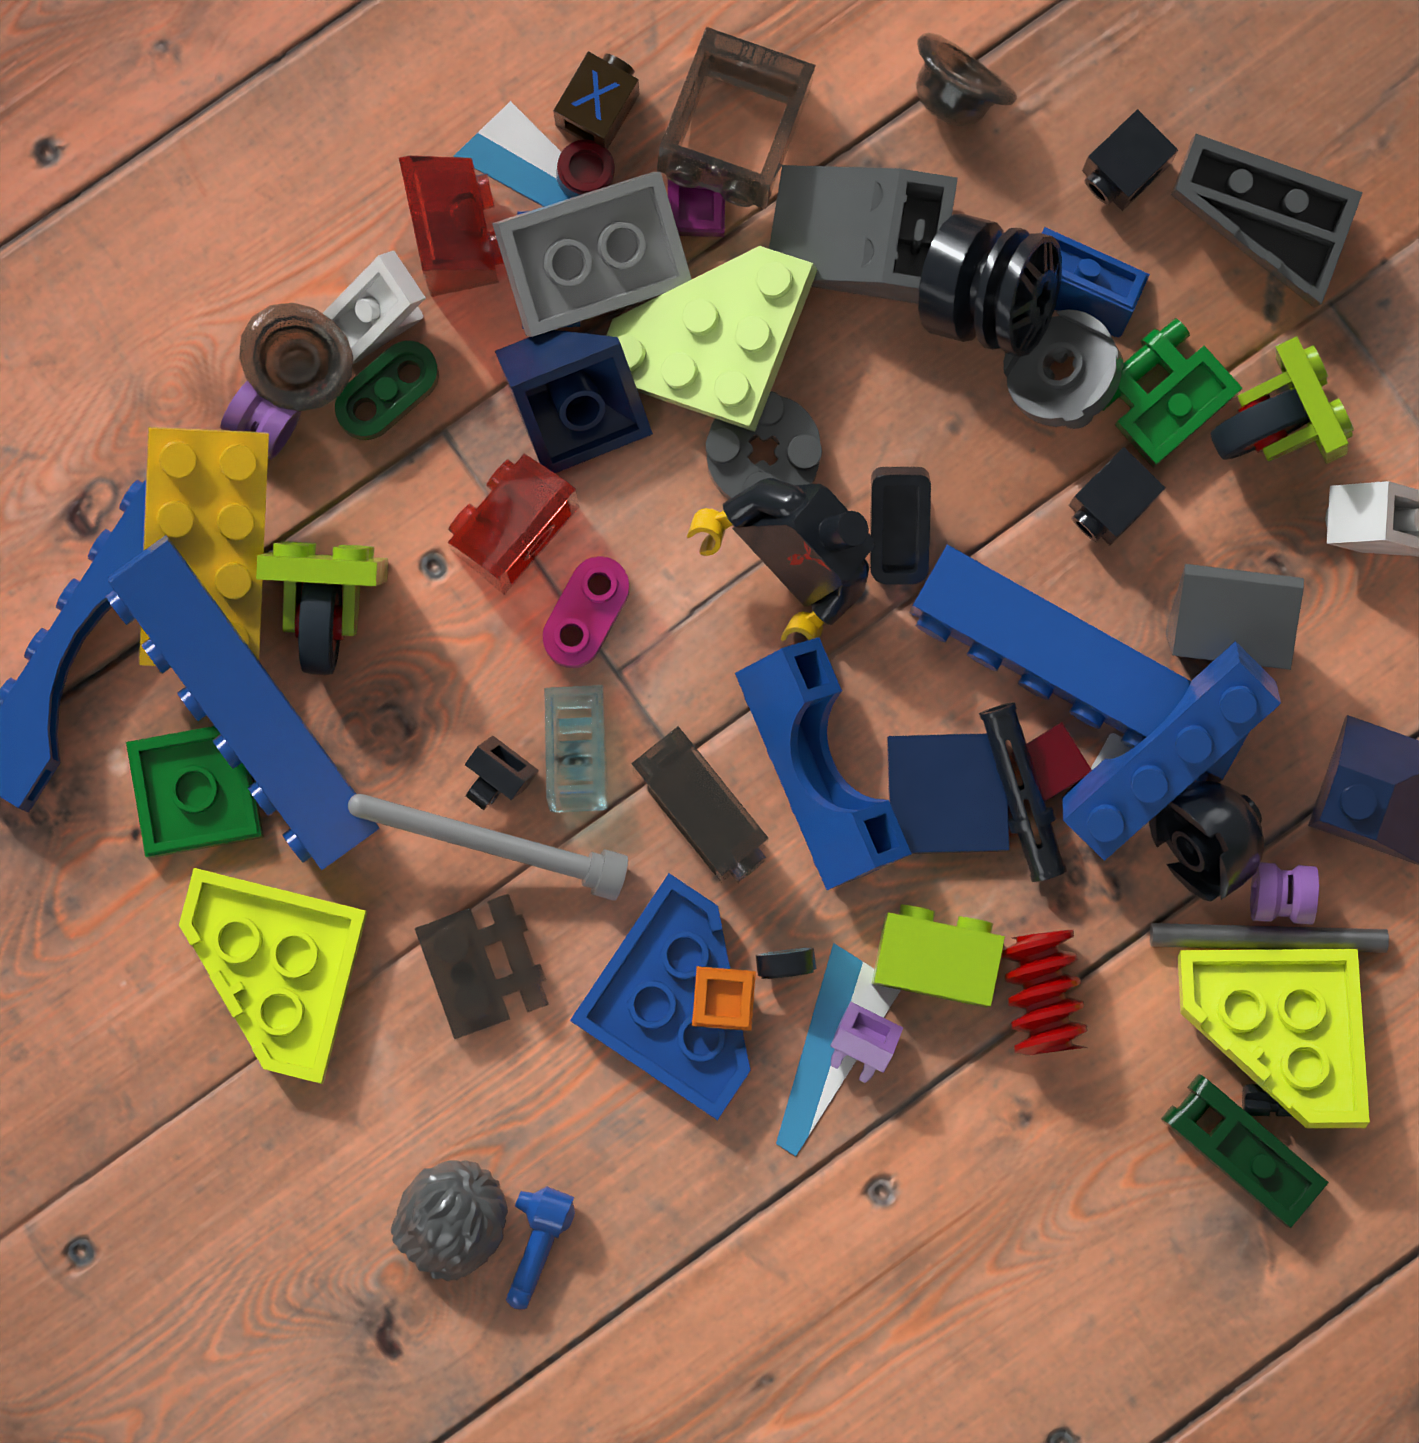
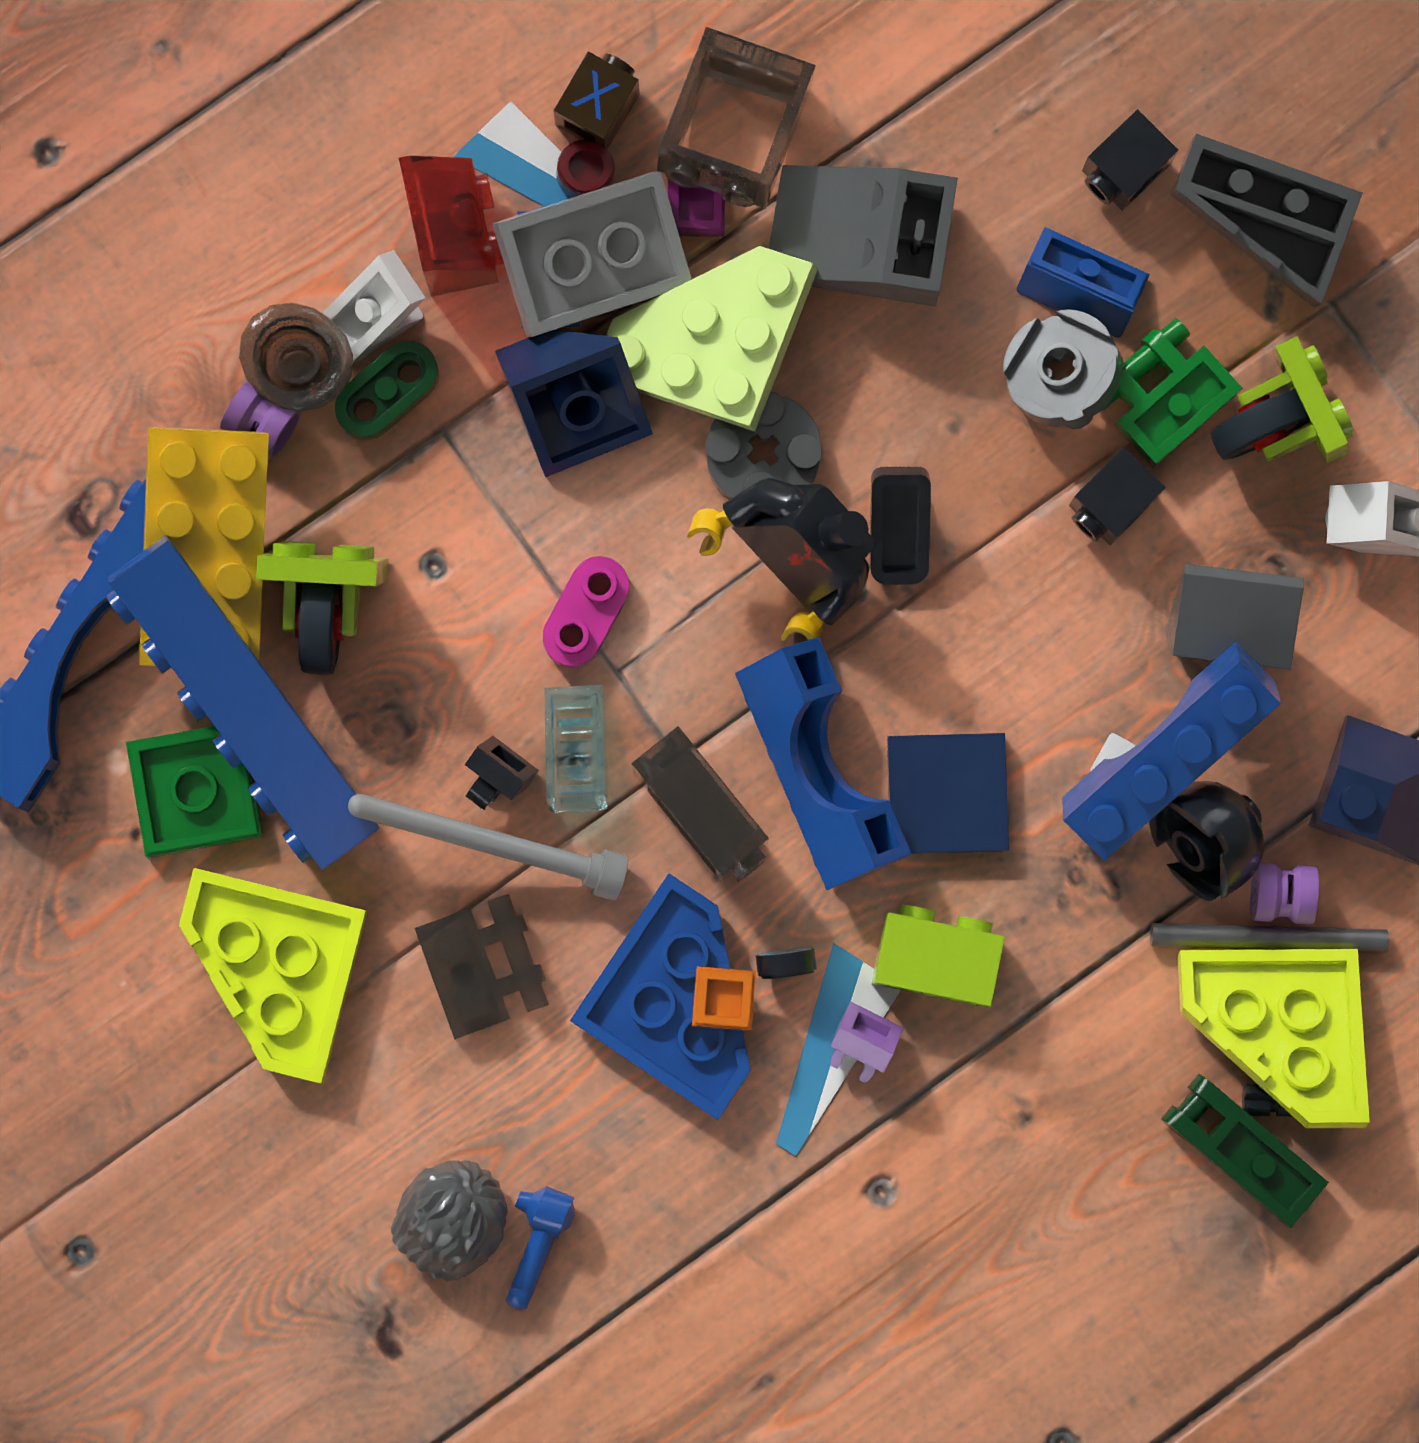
clear red slope [448,453,580,595] -> none
blue brick [909,544,1249,783] -> none
clear smoke hat [915,33,1017,127] -> none
black wheel [918,214,1062,357] -> none
black pin [979,702,1067,882] -> none
red piece [1001,930,1088,1056] -> none
dark red tile [1011,722,1092,801] -> none

